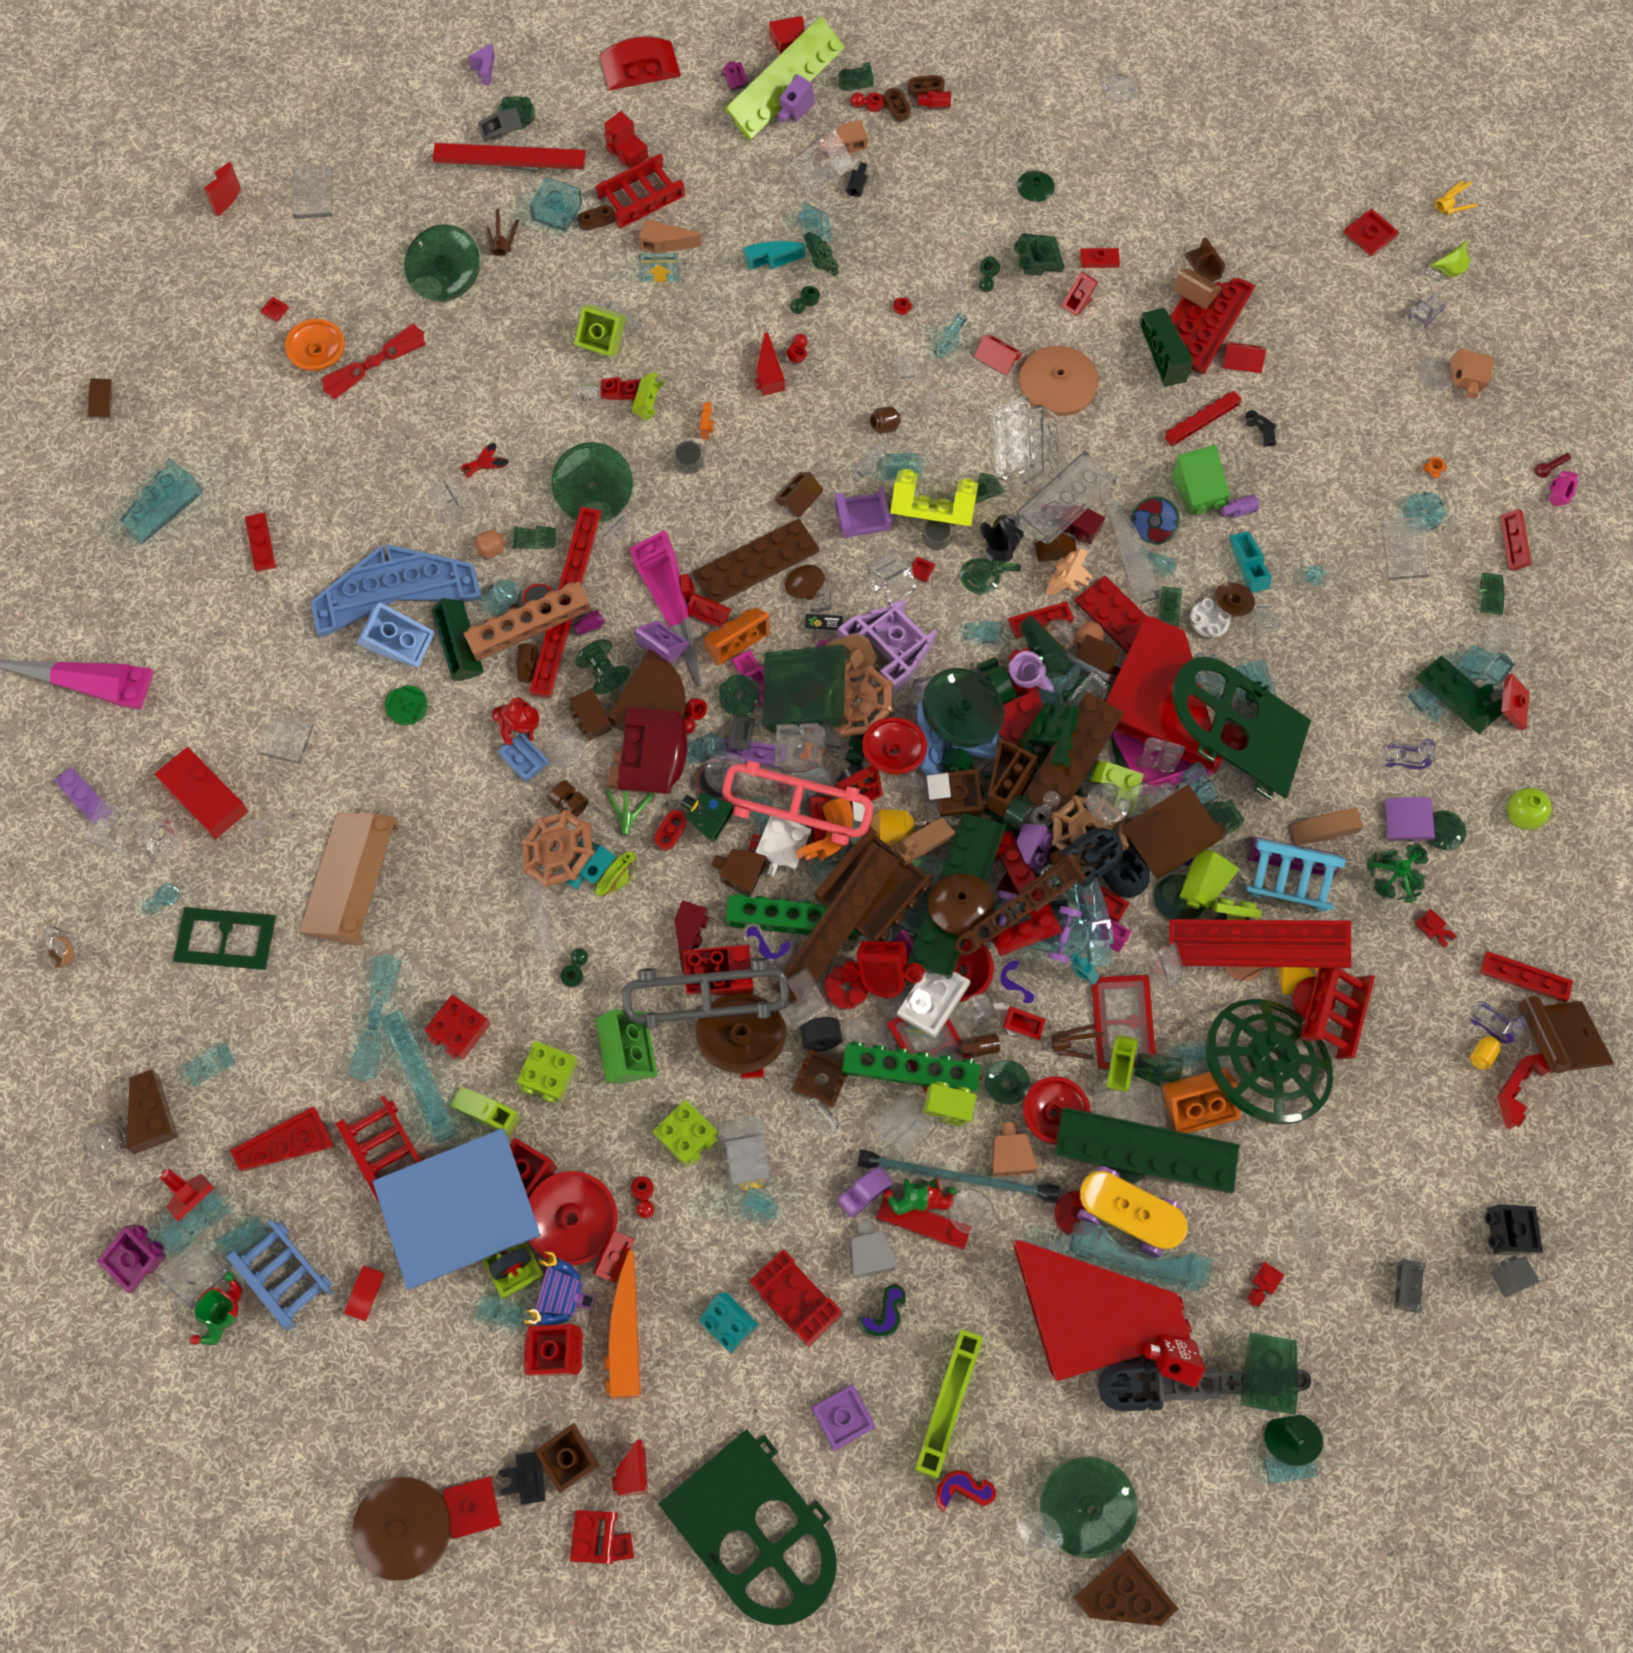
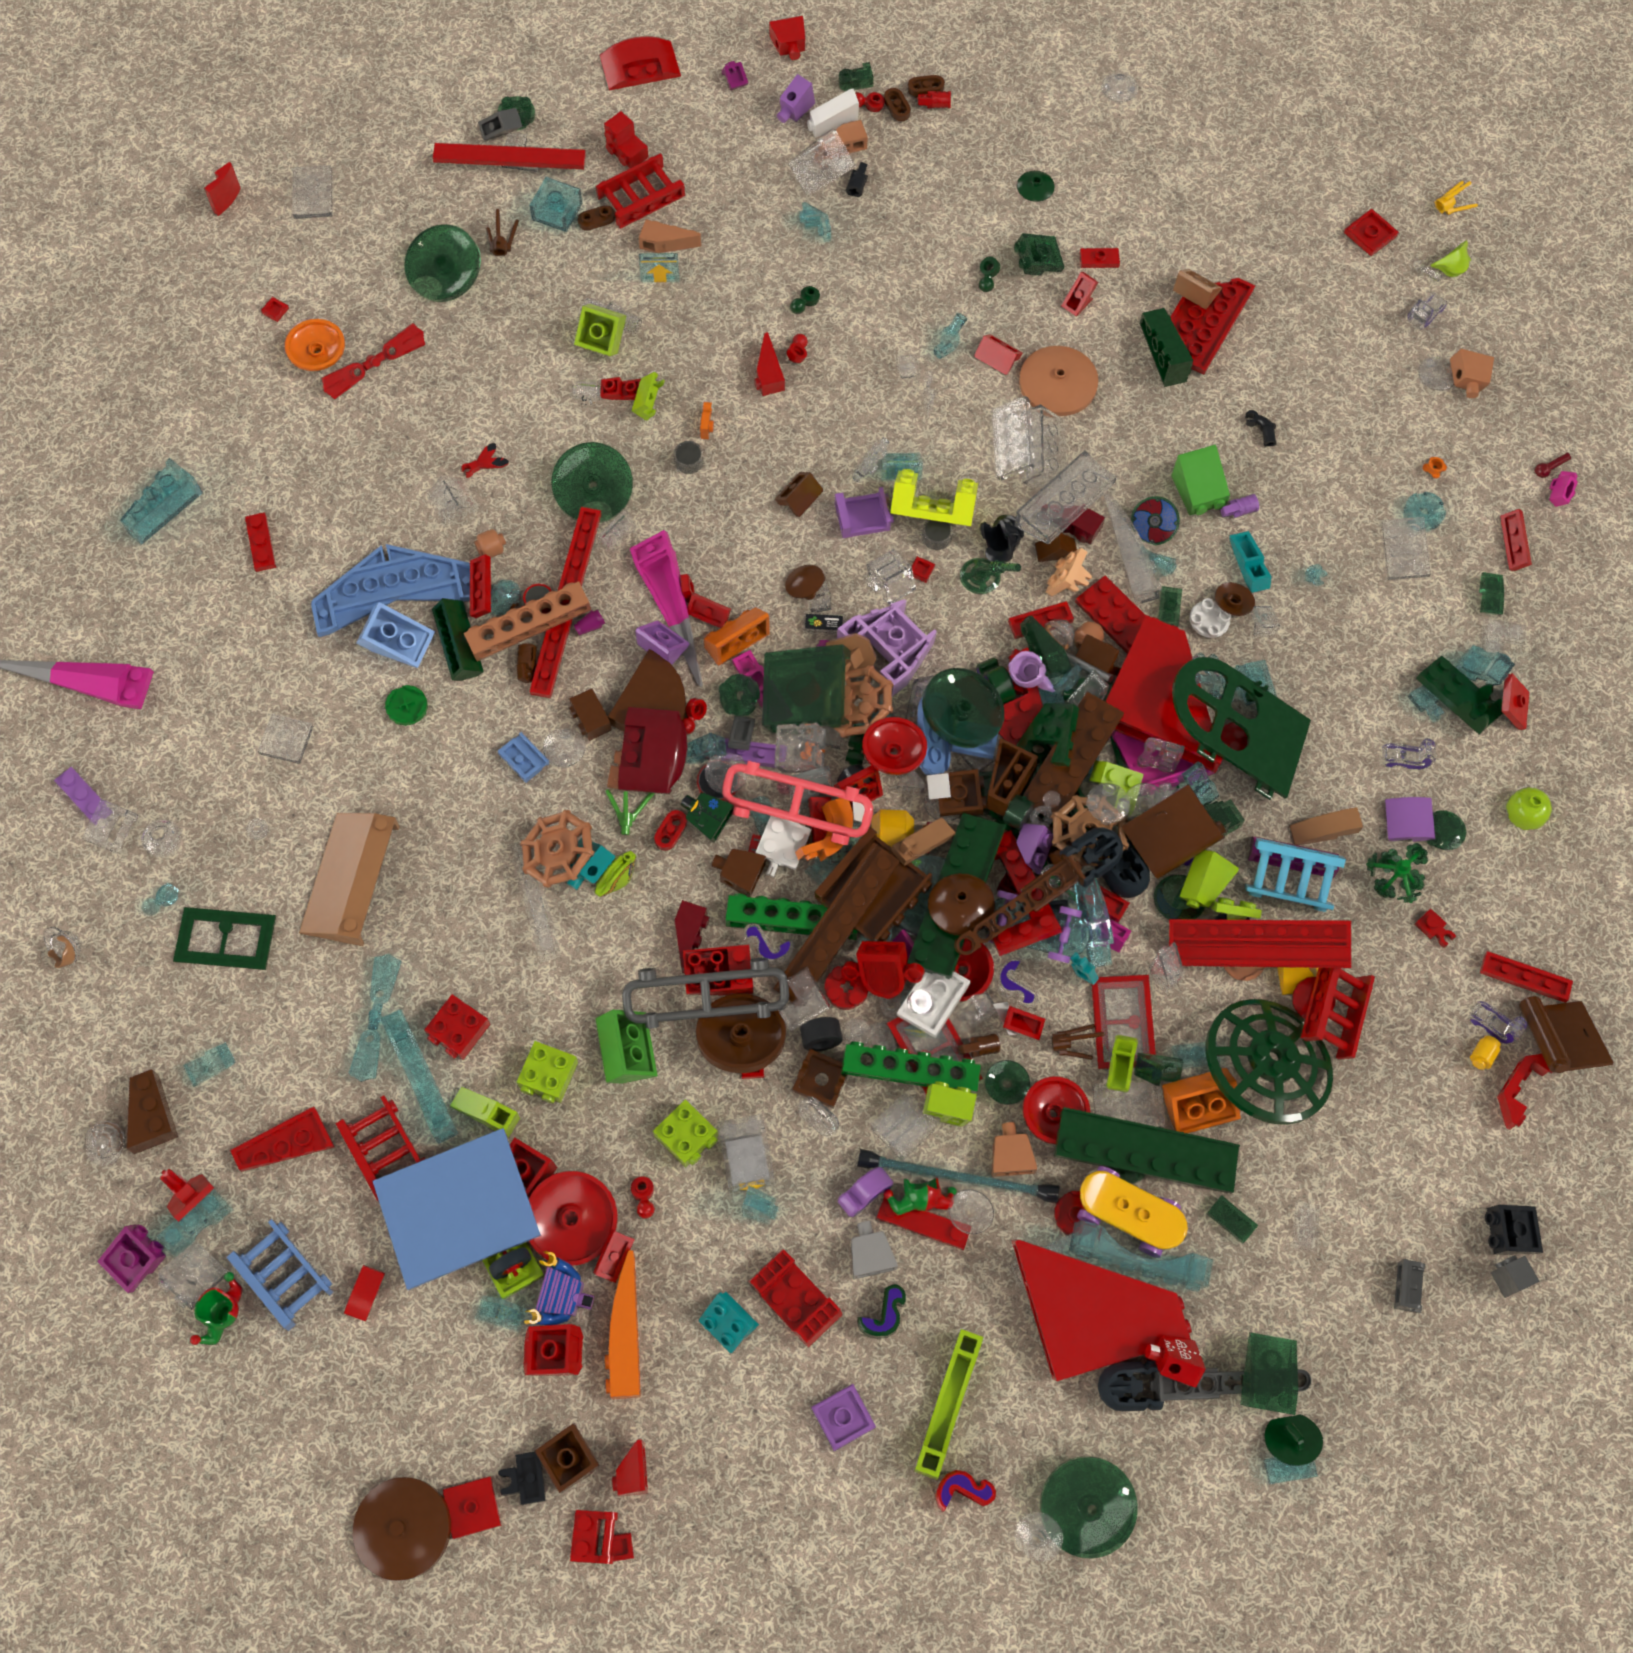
reddish brown slope [88,378,112,418] -> none
red brick [154,746,249,840] -> none
clear light blue hinge [214,1215,269,1260] -> none
medium lavender slope [469,44,495,86] -> none
red helmet [492,697,540,745] -> none
clear green slope [512,525,556,549] -> none
reddish brown wheel [548,780,589,817] -> none
dark green plate [560,948,588,988] -> none
clear green hose [575,639,630,695] -> none
dark green door [658,1429,837,1626] -> none
reddish brown plate [693,518,819,603] -> none
lime plate [724,15,845,140] -> none
teal slope [743,241,806,270] -> none
clear green plate [803,232,839,276] -> none
reddish brown head [870,406,901,434] -> none
red plate [893,297,912,315] -> none
dark green plate [940,748,973,772] -> none
clear light blue plate [964,621,1000,644] -> none
clear green slope [975,472,1005,504] -> none
reddish brown plate [1073,1548,1179,1626] -> none
red piece [1165,391,1242,447] -> none
reddish brown panel [1186,237,1226,282] -> none
red panel [1223,341,1266,373] -> none
red plate [1247,1262,1284,1307] -> none
none -> red plate [470,554,491,619]
none -> white slope [807,89,859,138]
none -> clear green plate [1206,1195,1258,1244]

